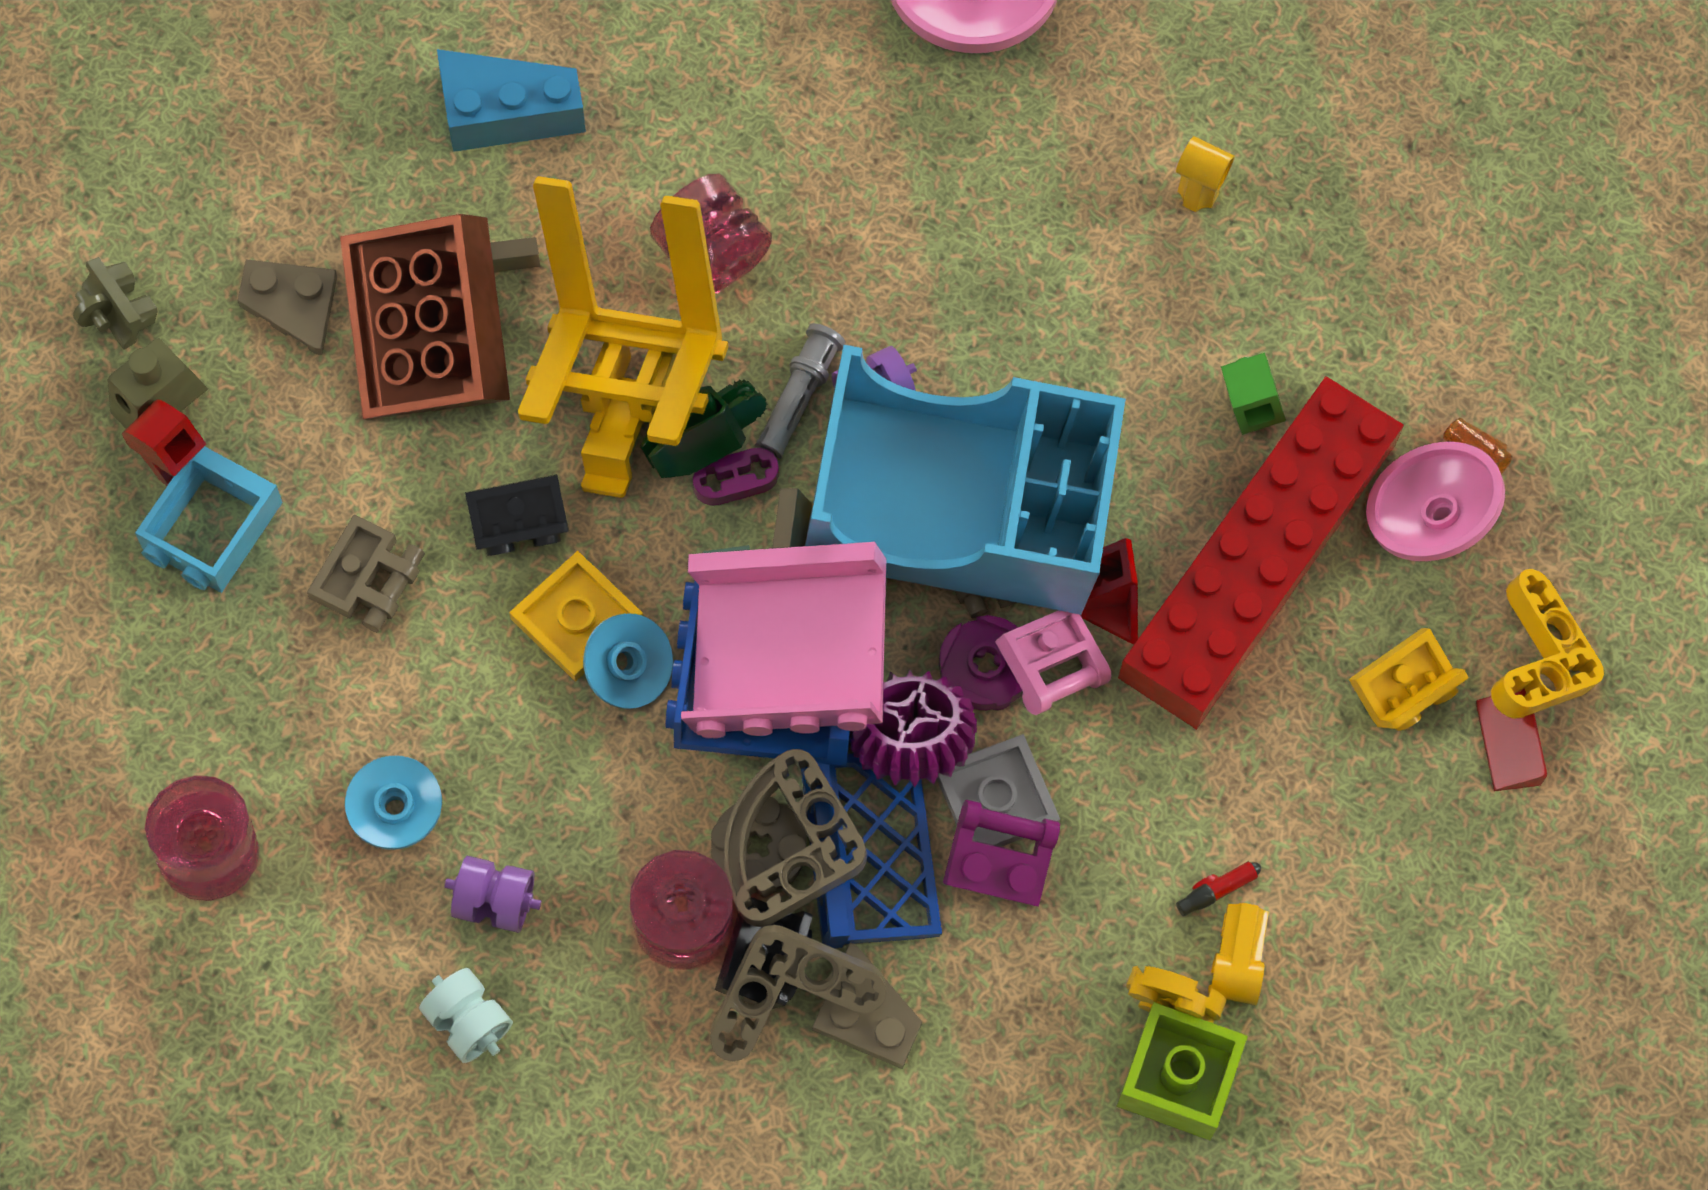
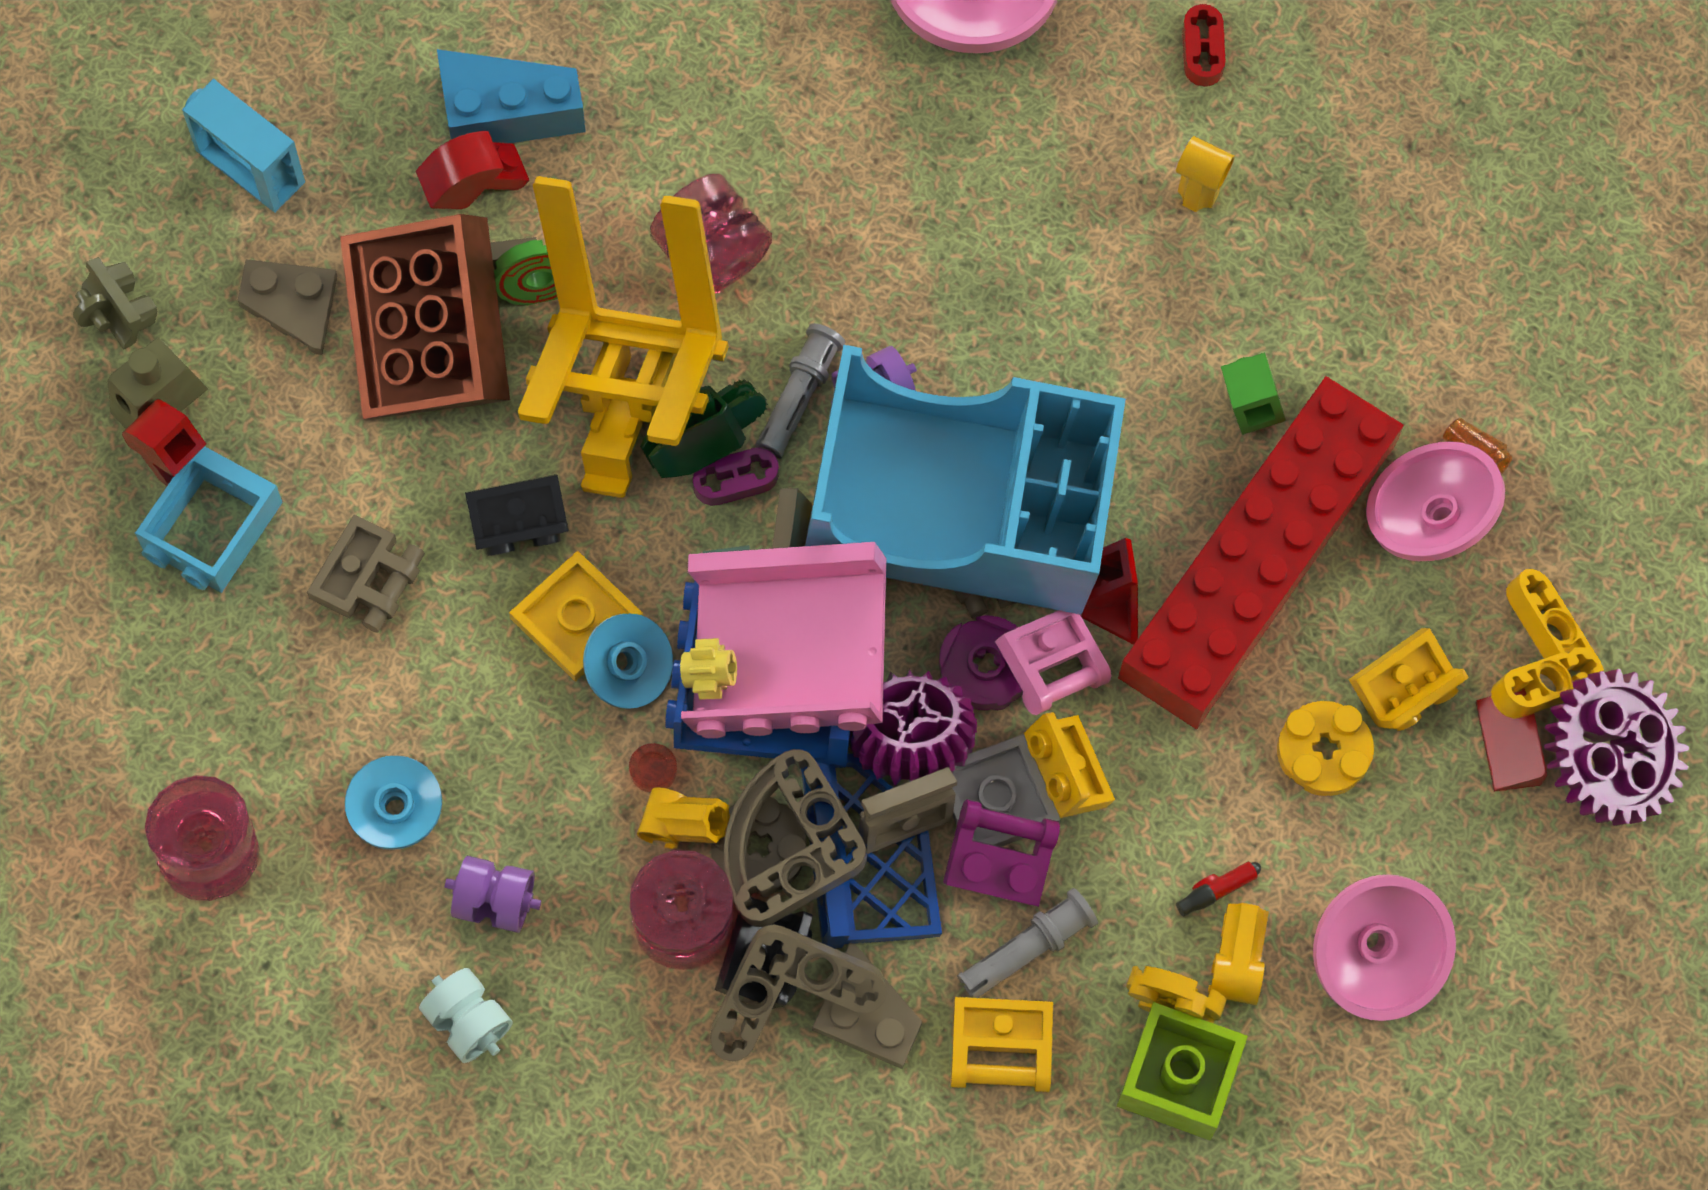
none -> medium azure window [182,79,305,213]
none -> red brick [415,131,530,209]
none -> bright green tile [494,240,558,306]
none -> clear red tile [629,743,677,793]
none -> yellow piece [637,787,730,849]
none -> light yellow gear [680,638,737,700]
none -> dark tan plate [858,767,957,854]
none -> yellow plate [951,997,1053,1092]
none -> light grey pin [957,888,1098,998]
none -> yellow bracket [1024,712,1115,818]
none -> red beam [1182,4,1226,87]
none -> yellow plate [1277,701,1374,796]
none -> bright pink dish [1313,874,1456,1021]
none -> magenta gear [1544,669,1689,826]

